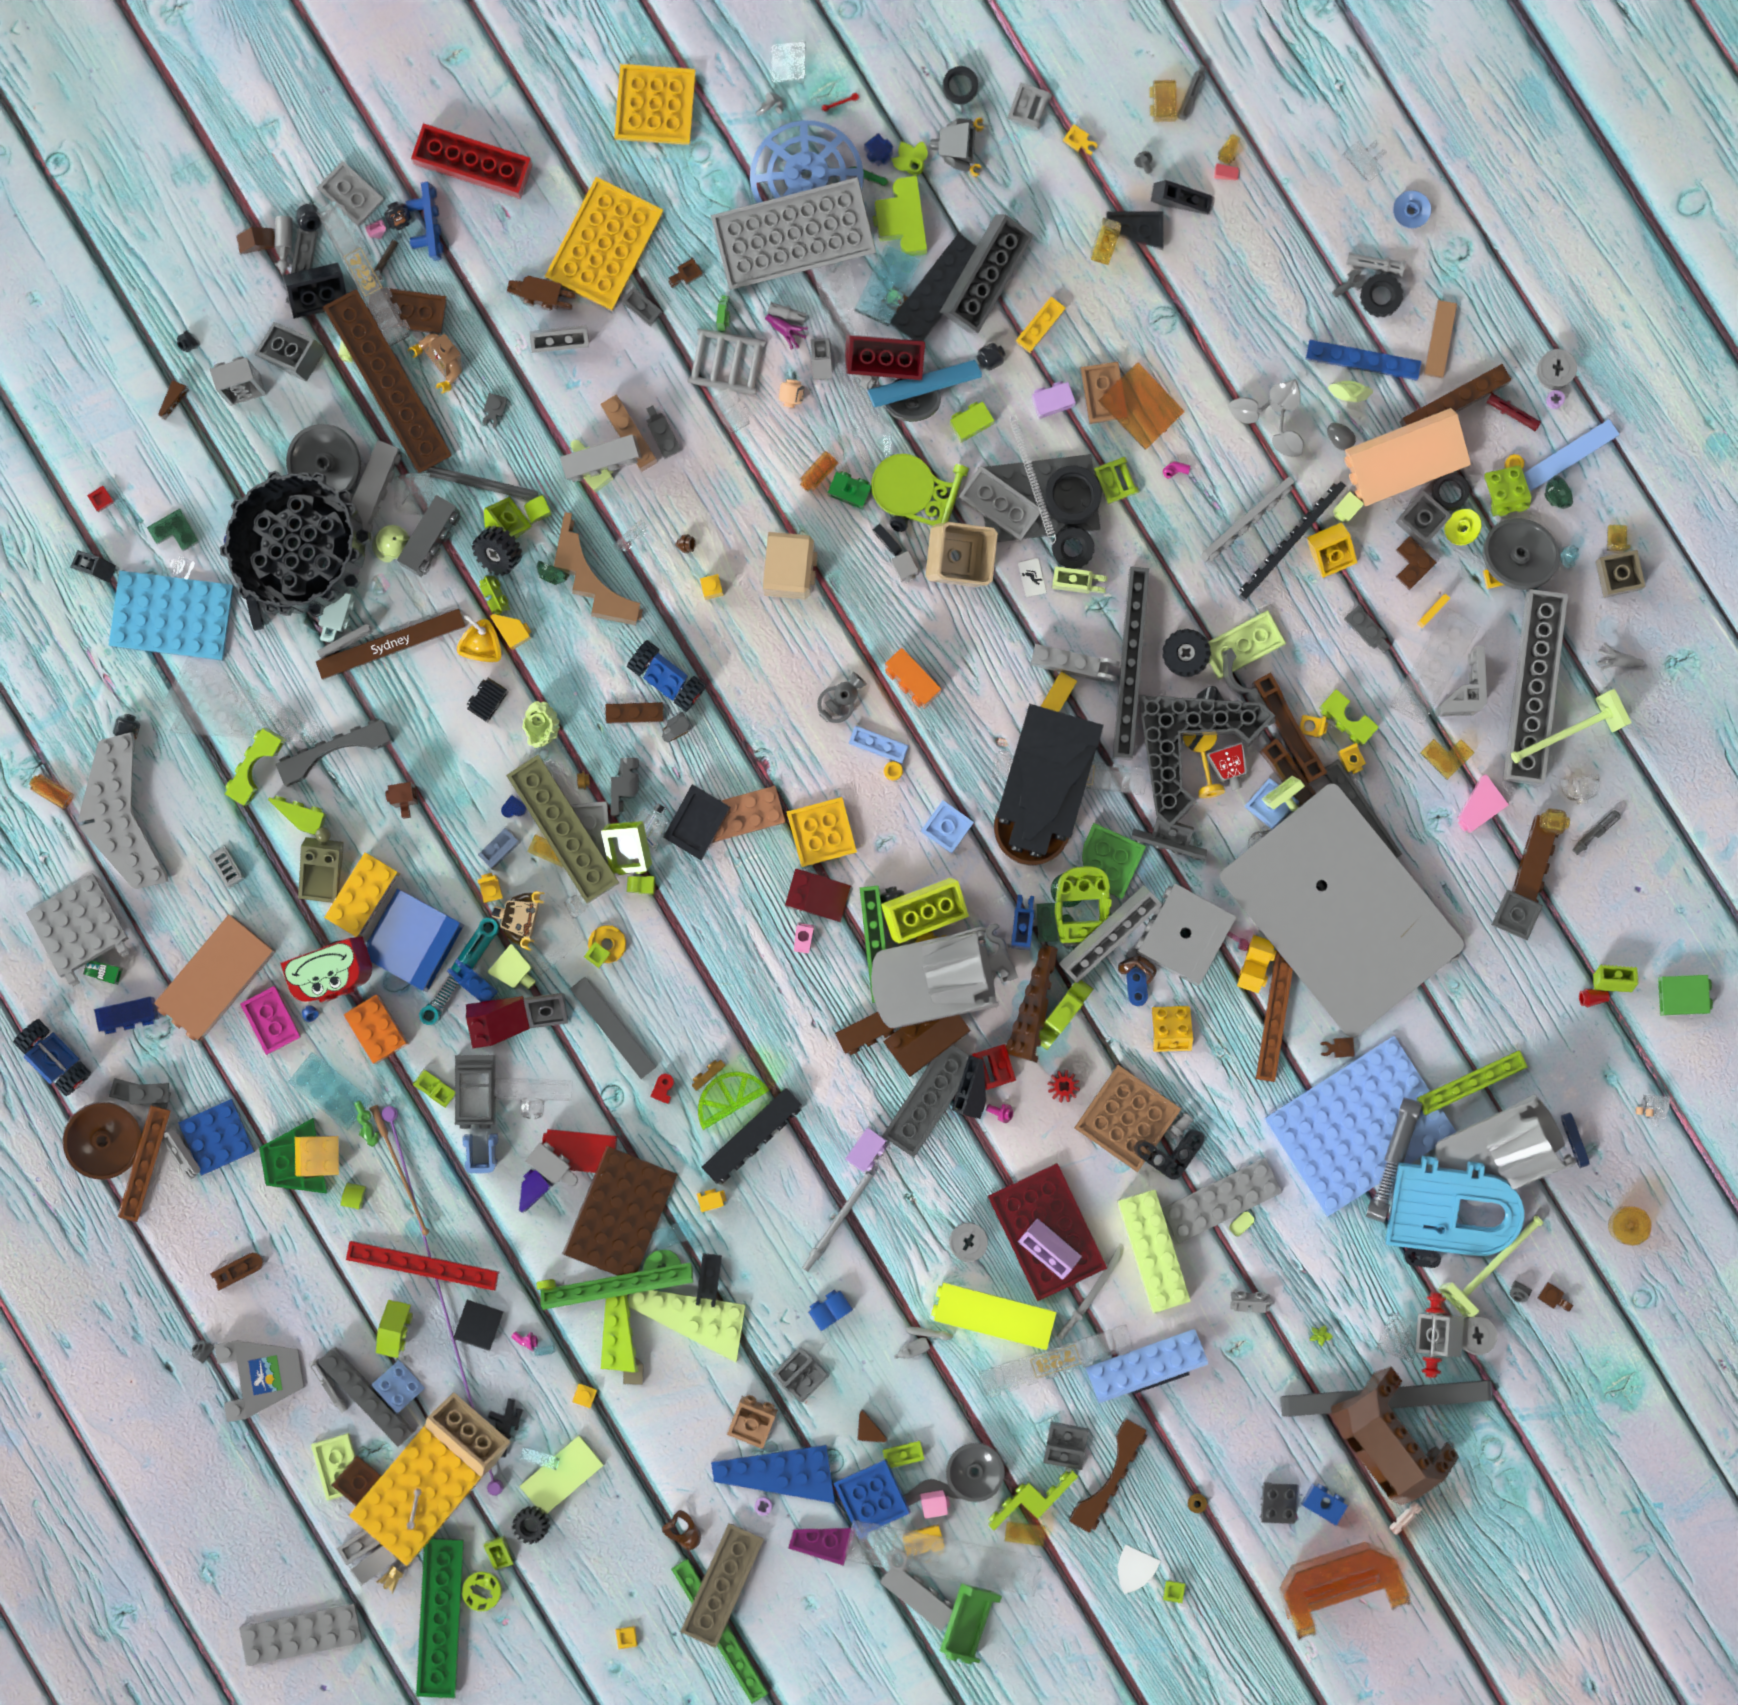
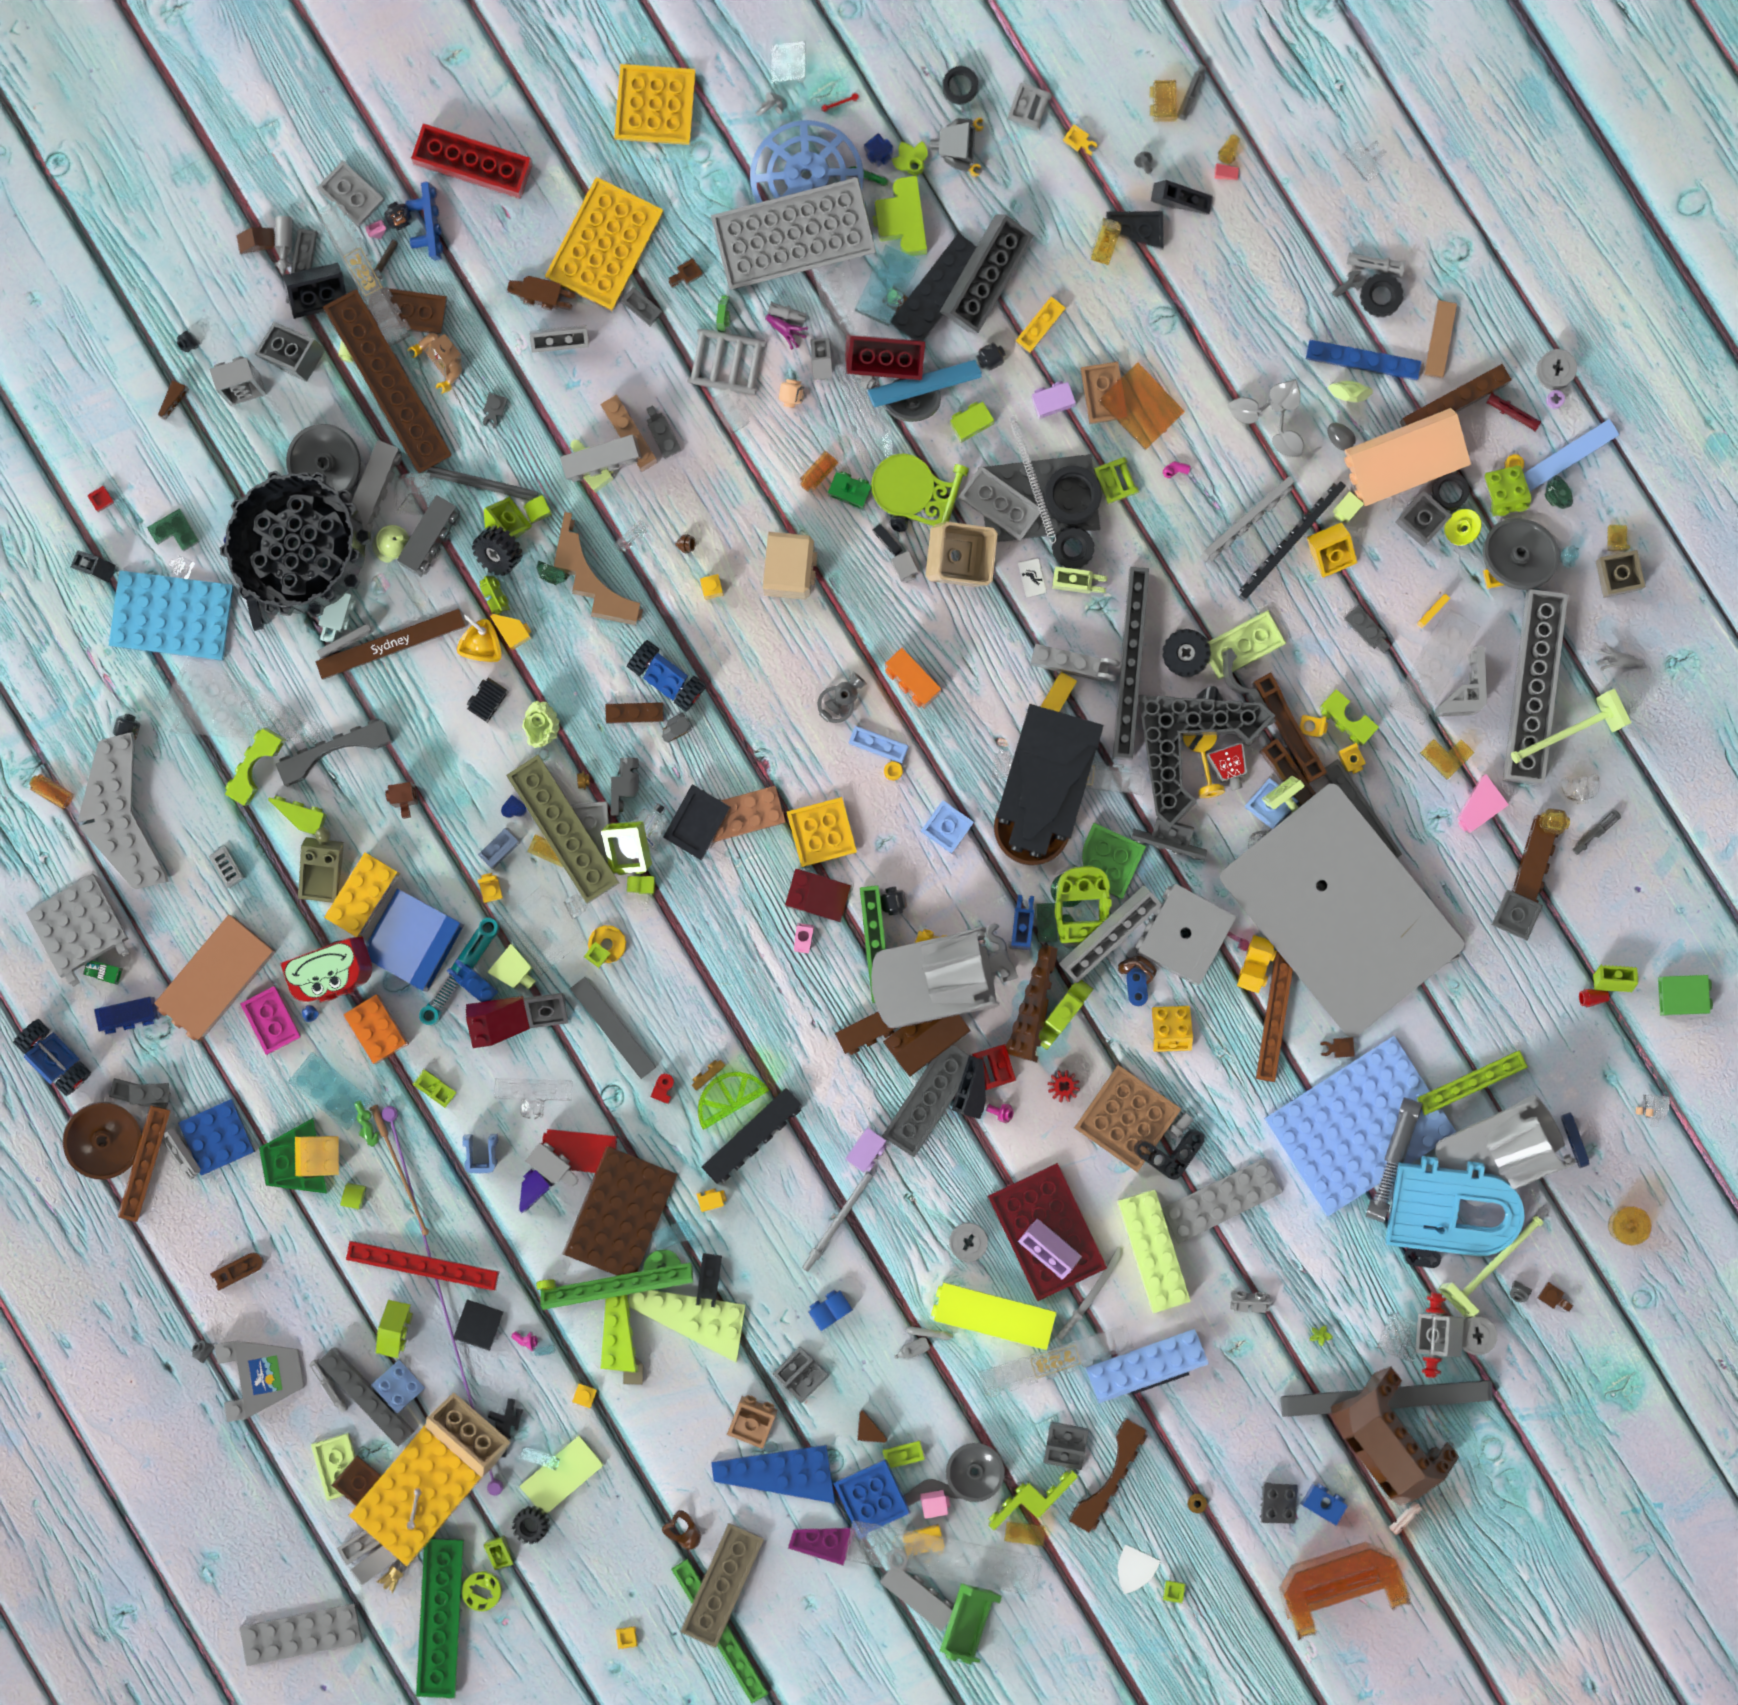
black head [296,203,322,232] -> none
door [455,1055,495,1129] -> none
torso [492,891,545,951] -> none
lavender bush [754,1497,772,1516] -> none
neon yellow brick [881,878,969,943] -> none
yellowish green piece [1229,1212,1254,1236] -> none
medium blue dish [1393,191,1431,229] -> none
reddish brown plate [1395,536,1437,590] -> none

